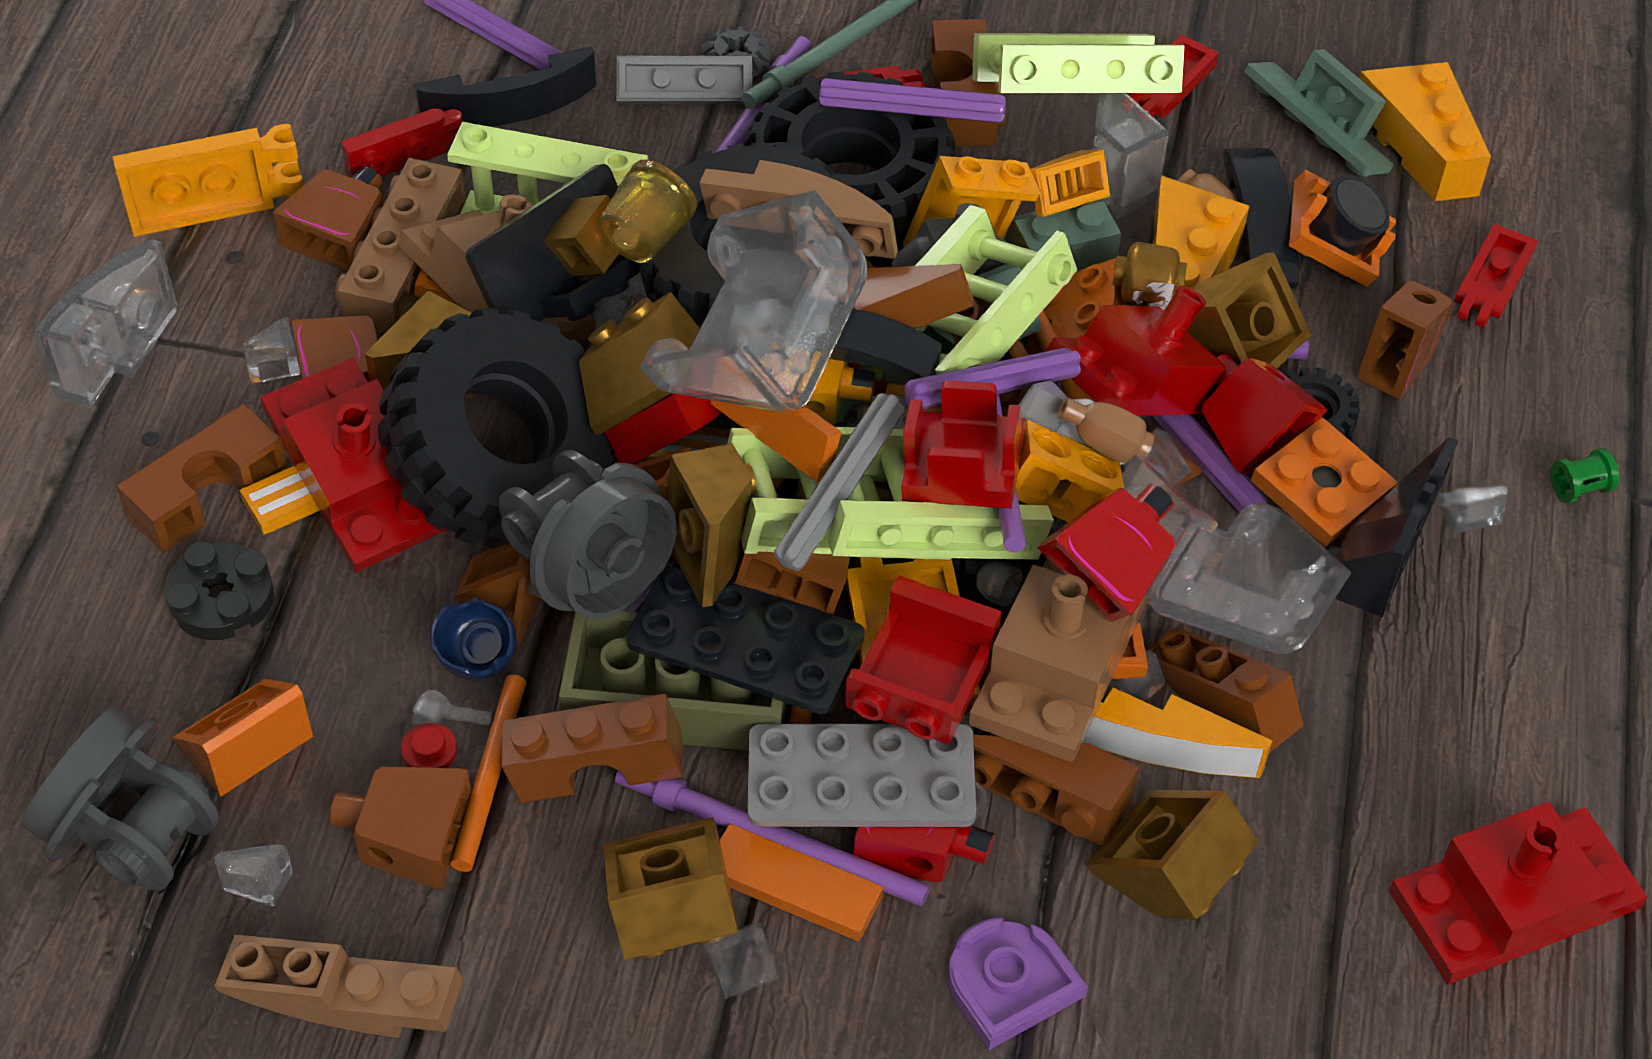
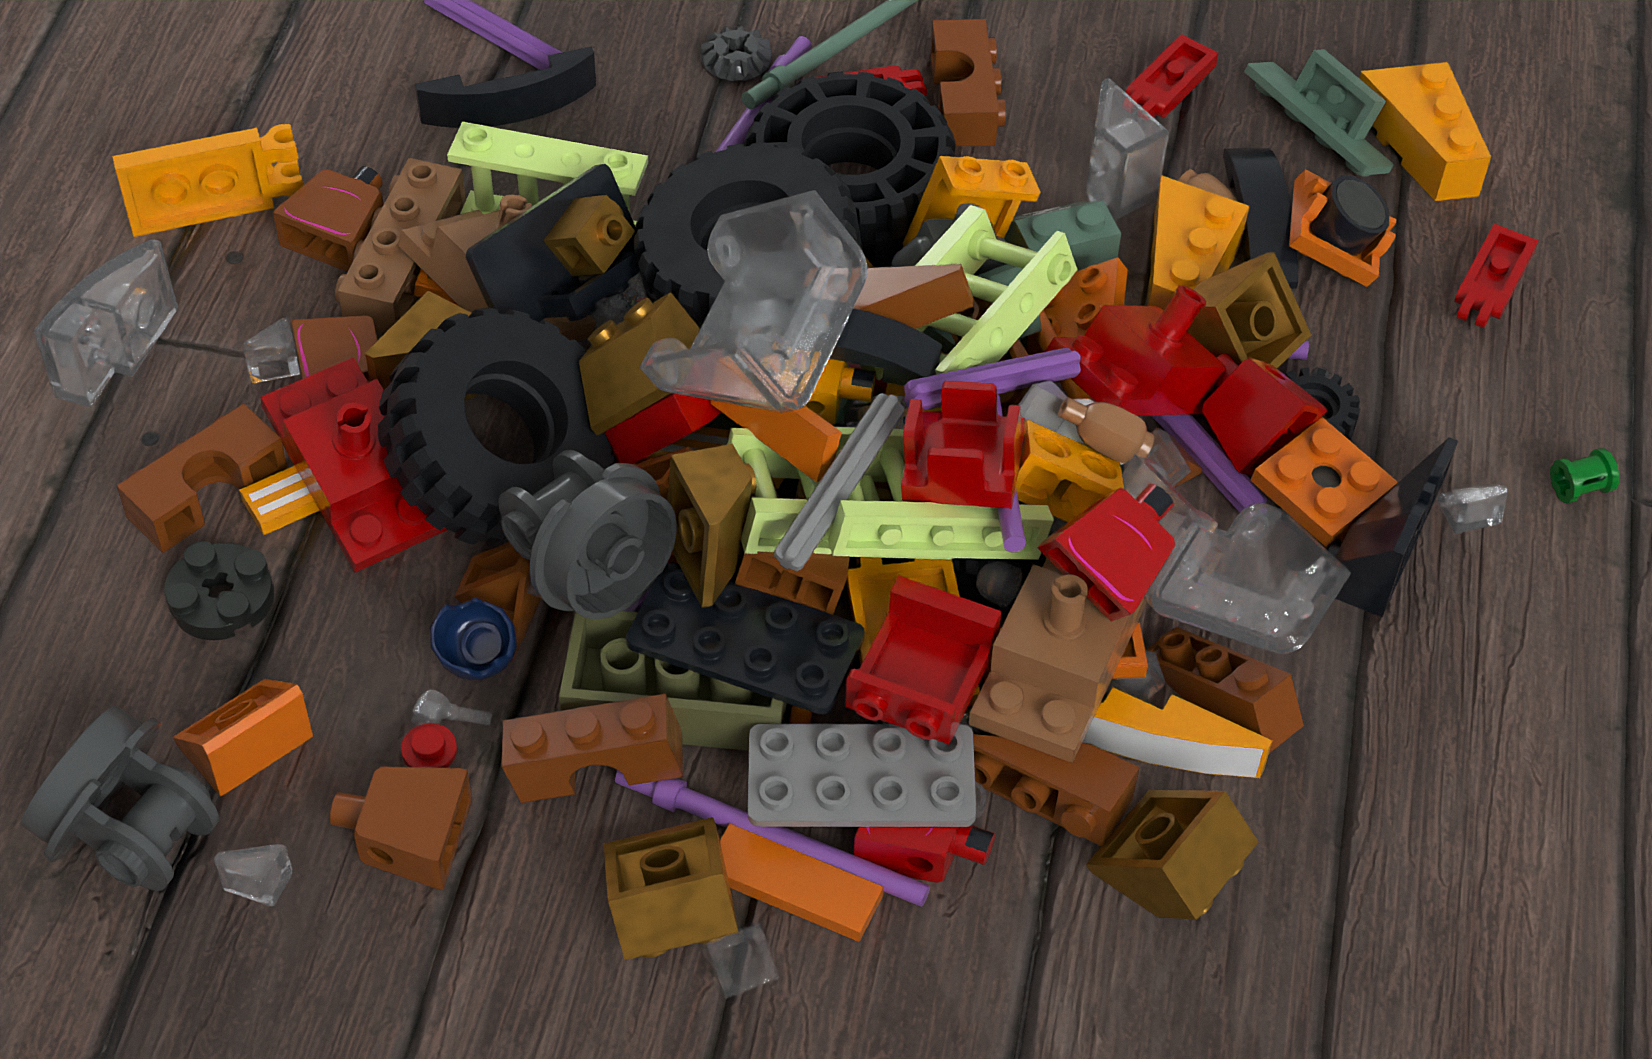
medium nougat slope [214,935,464,1038] -> none
red hinge [341,108,463,178] -> none
orange bar [450,674,527,872] -> none
clear yellow hat [597,160,698,263] -> none
light grey tile [617,56,752,104] -> none
medium nougat slope [700,160,898,259] -> none
medium lavender axle [819,78,1006,123] -> none
medium lavender tile [948,917,1088,1050] -> none
yellowish green fence [972,33,1185,93] -> none
light orange slope [1030,149,1110,217] -> none
pearl gold head [1112,242,1187,311] -> none
dark orange torso [1357,281,1453,400] -> none
red brick [1389,801,1648,985] -> none

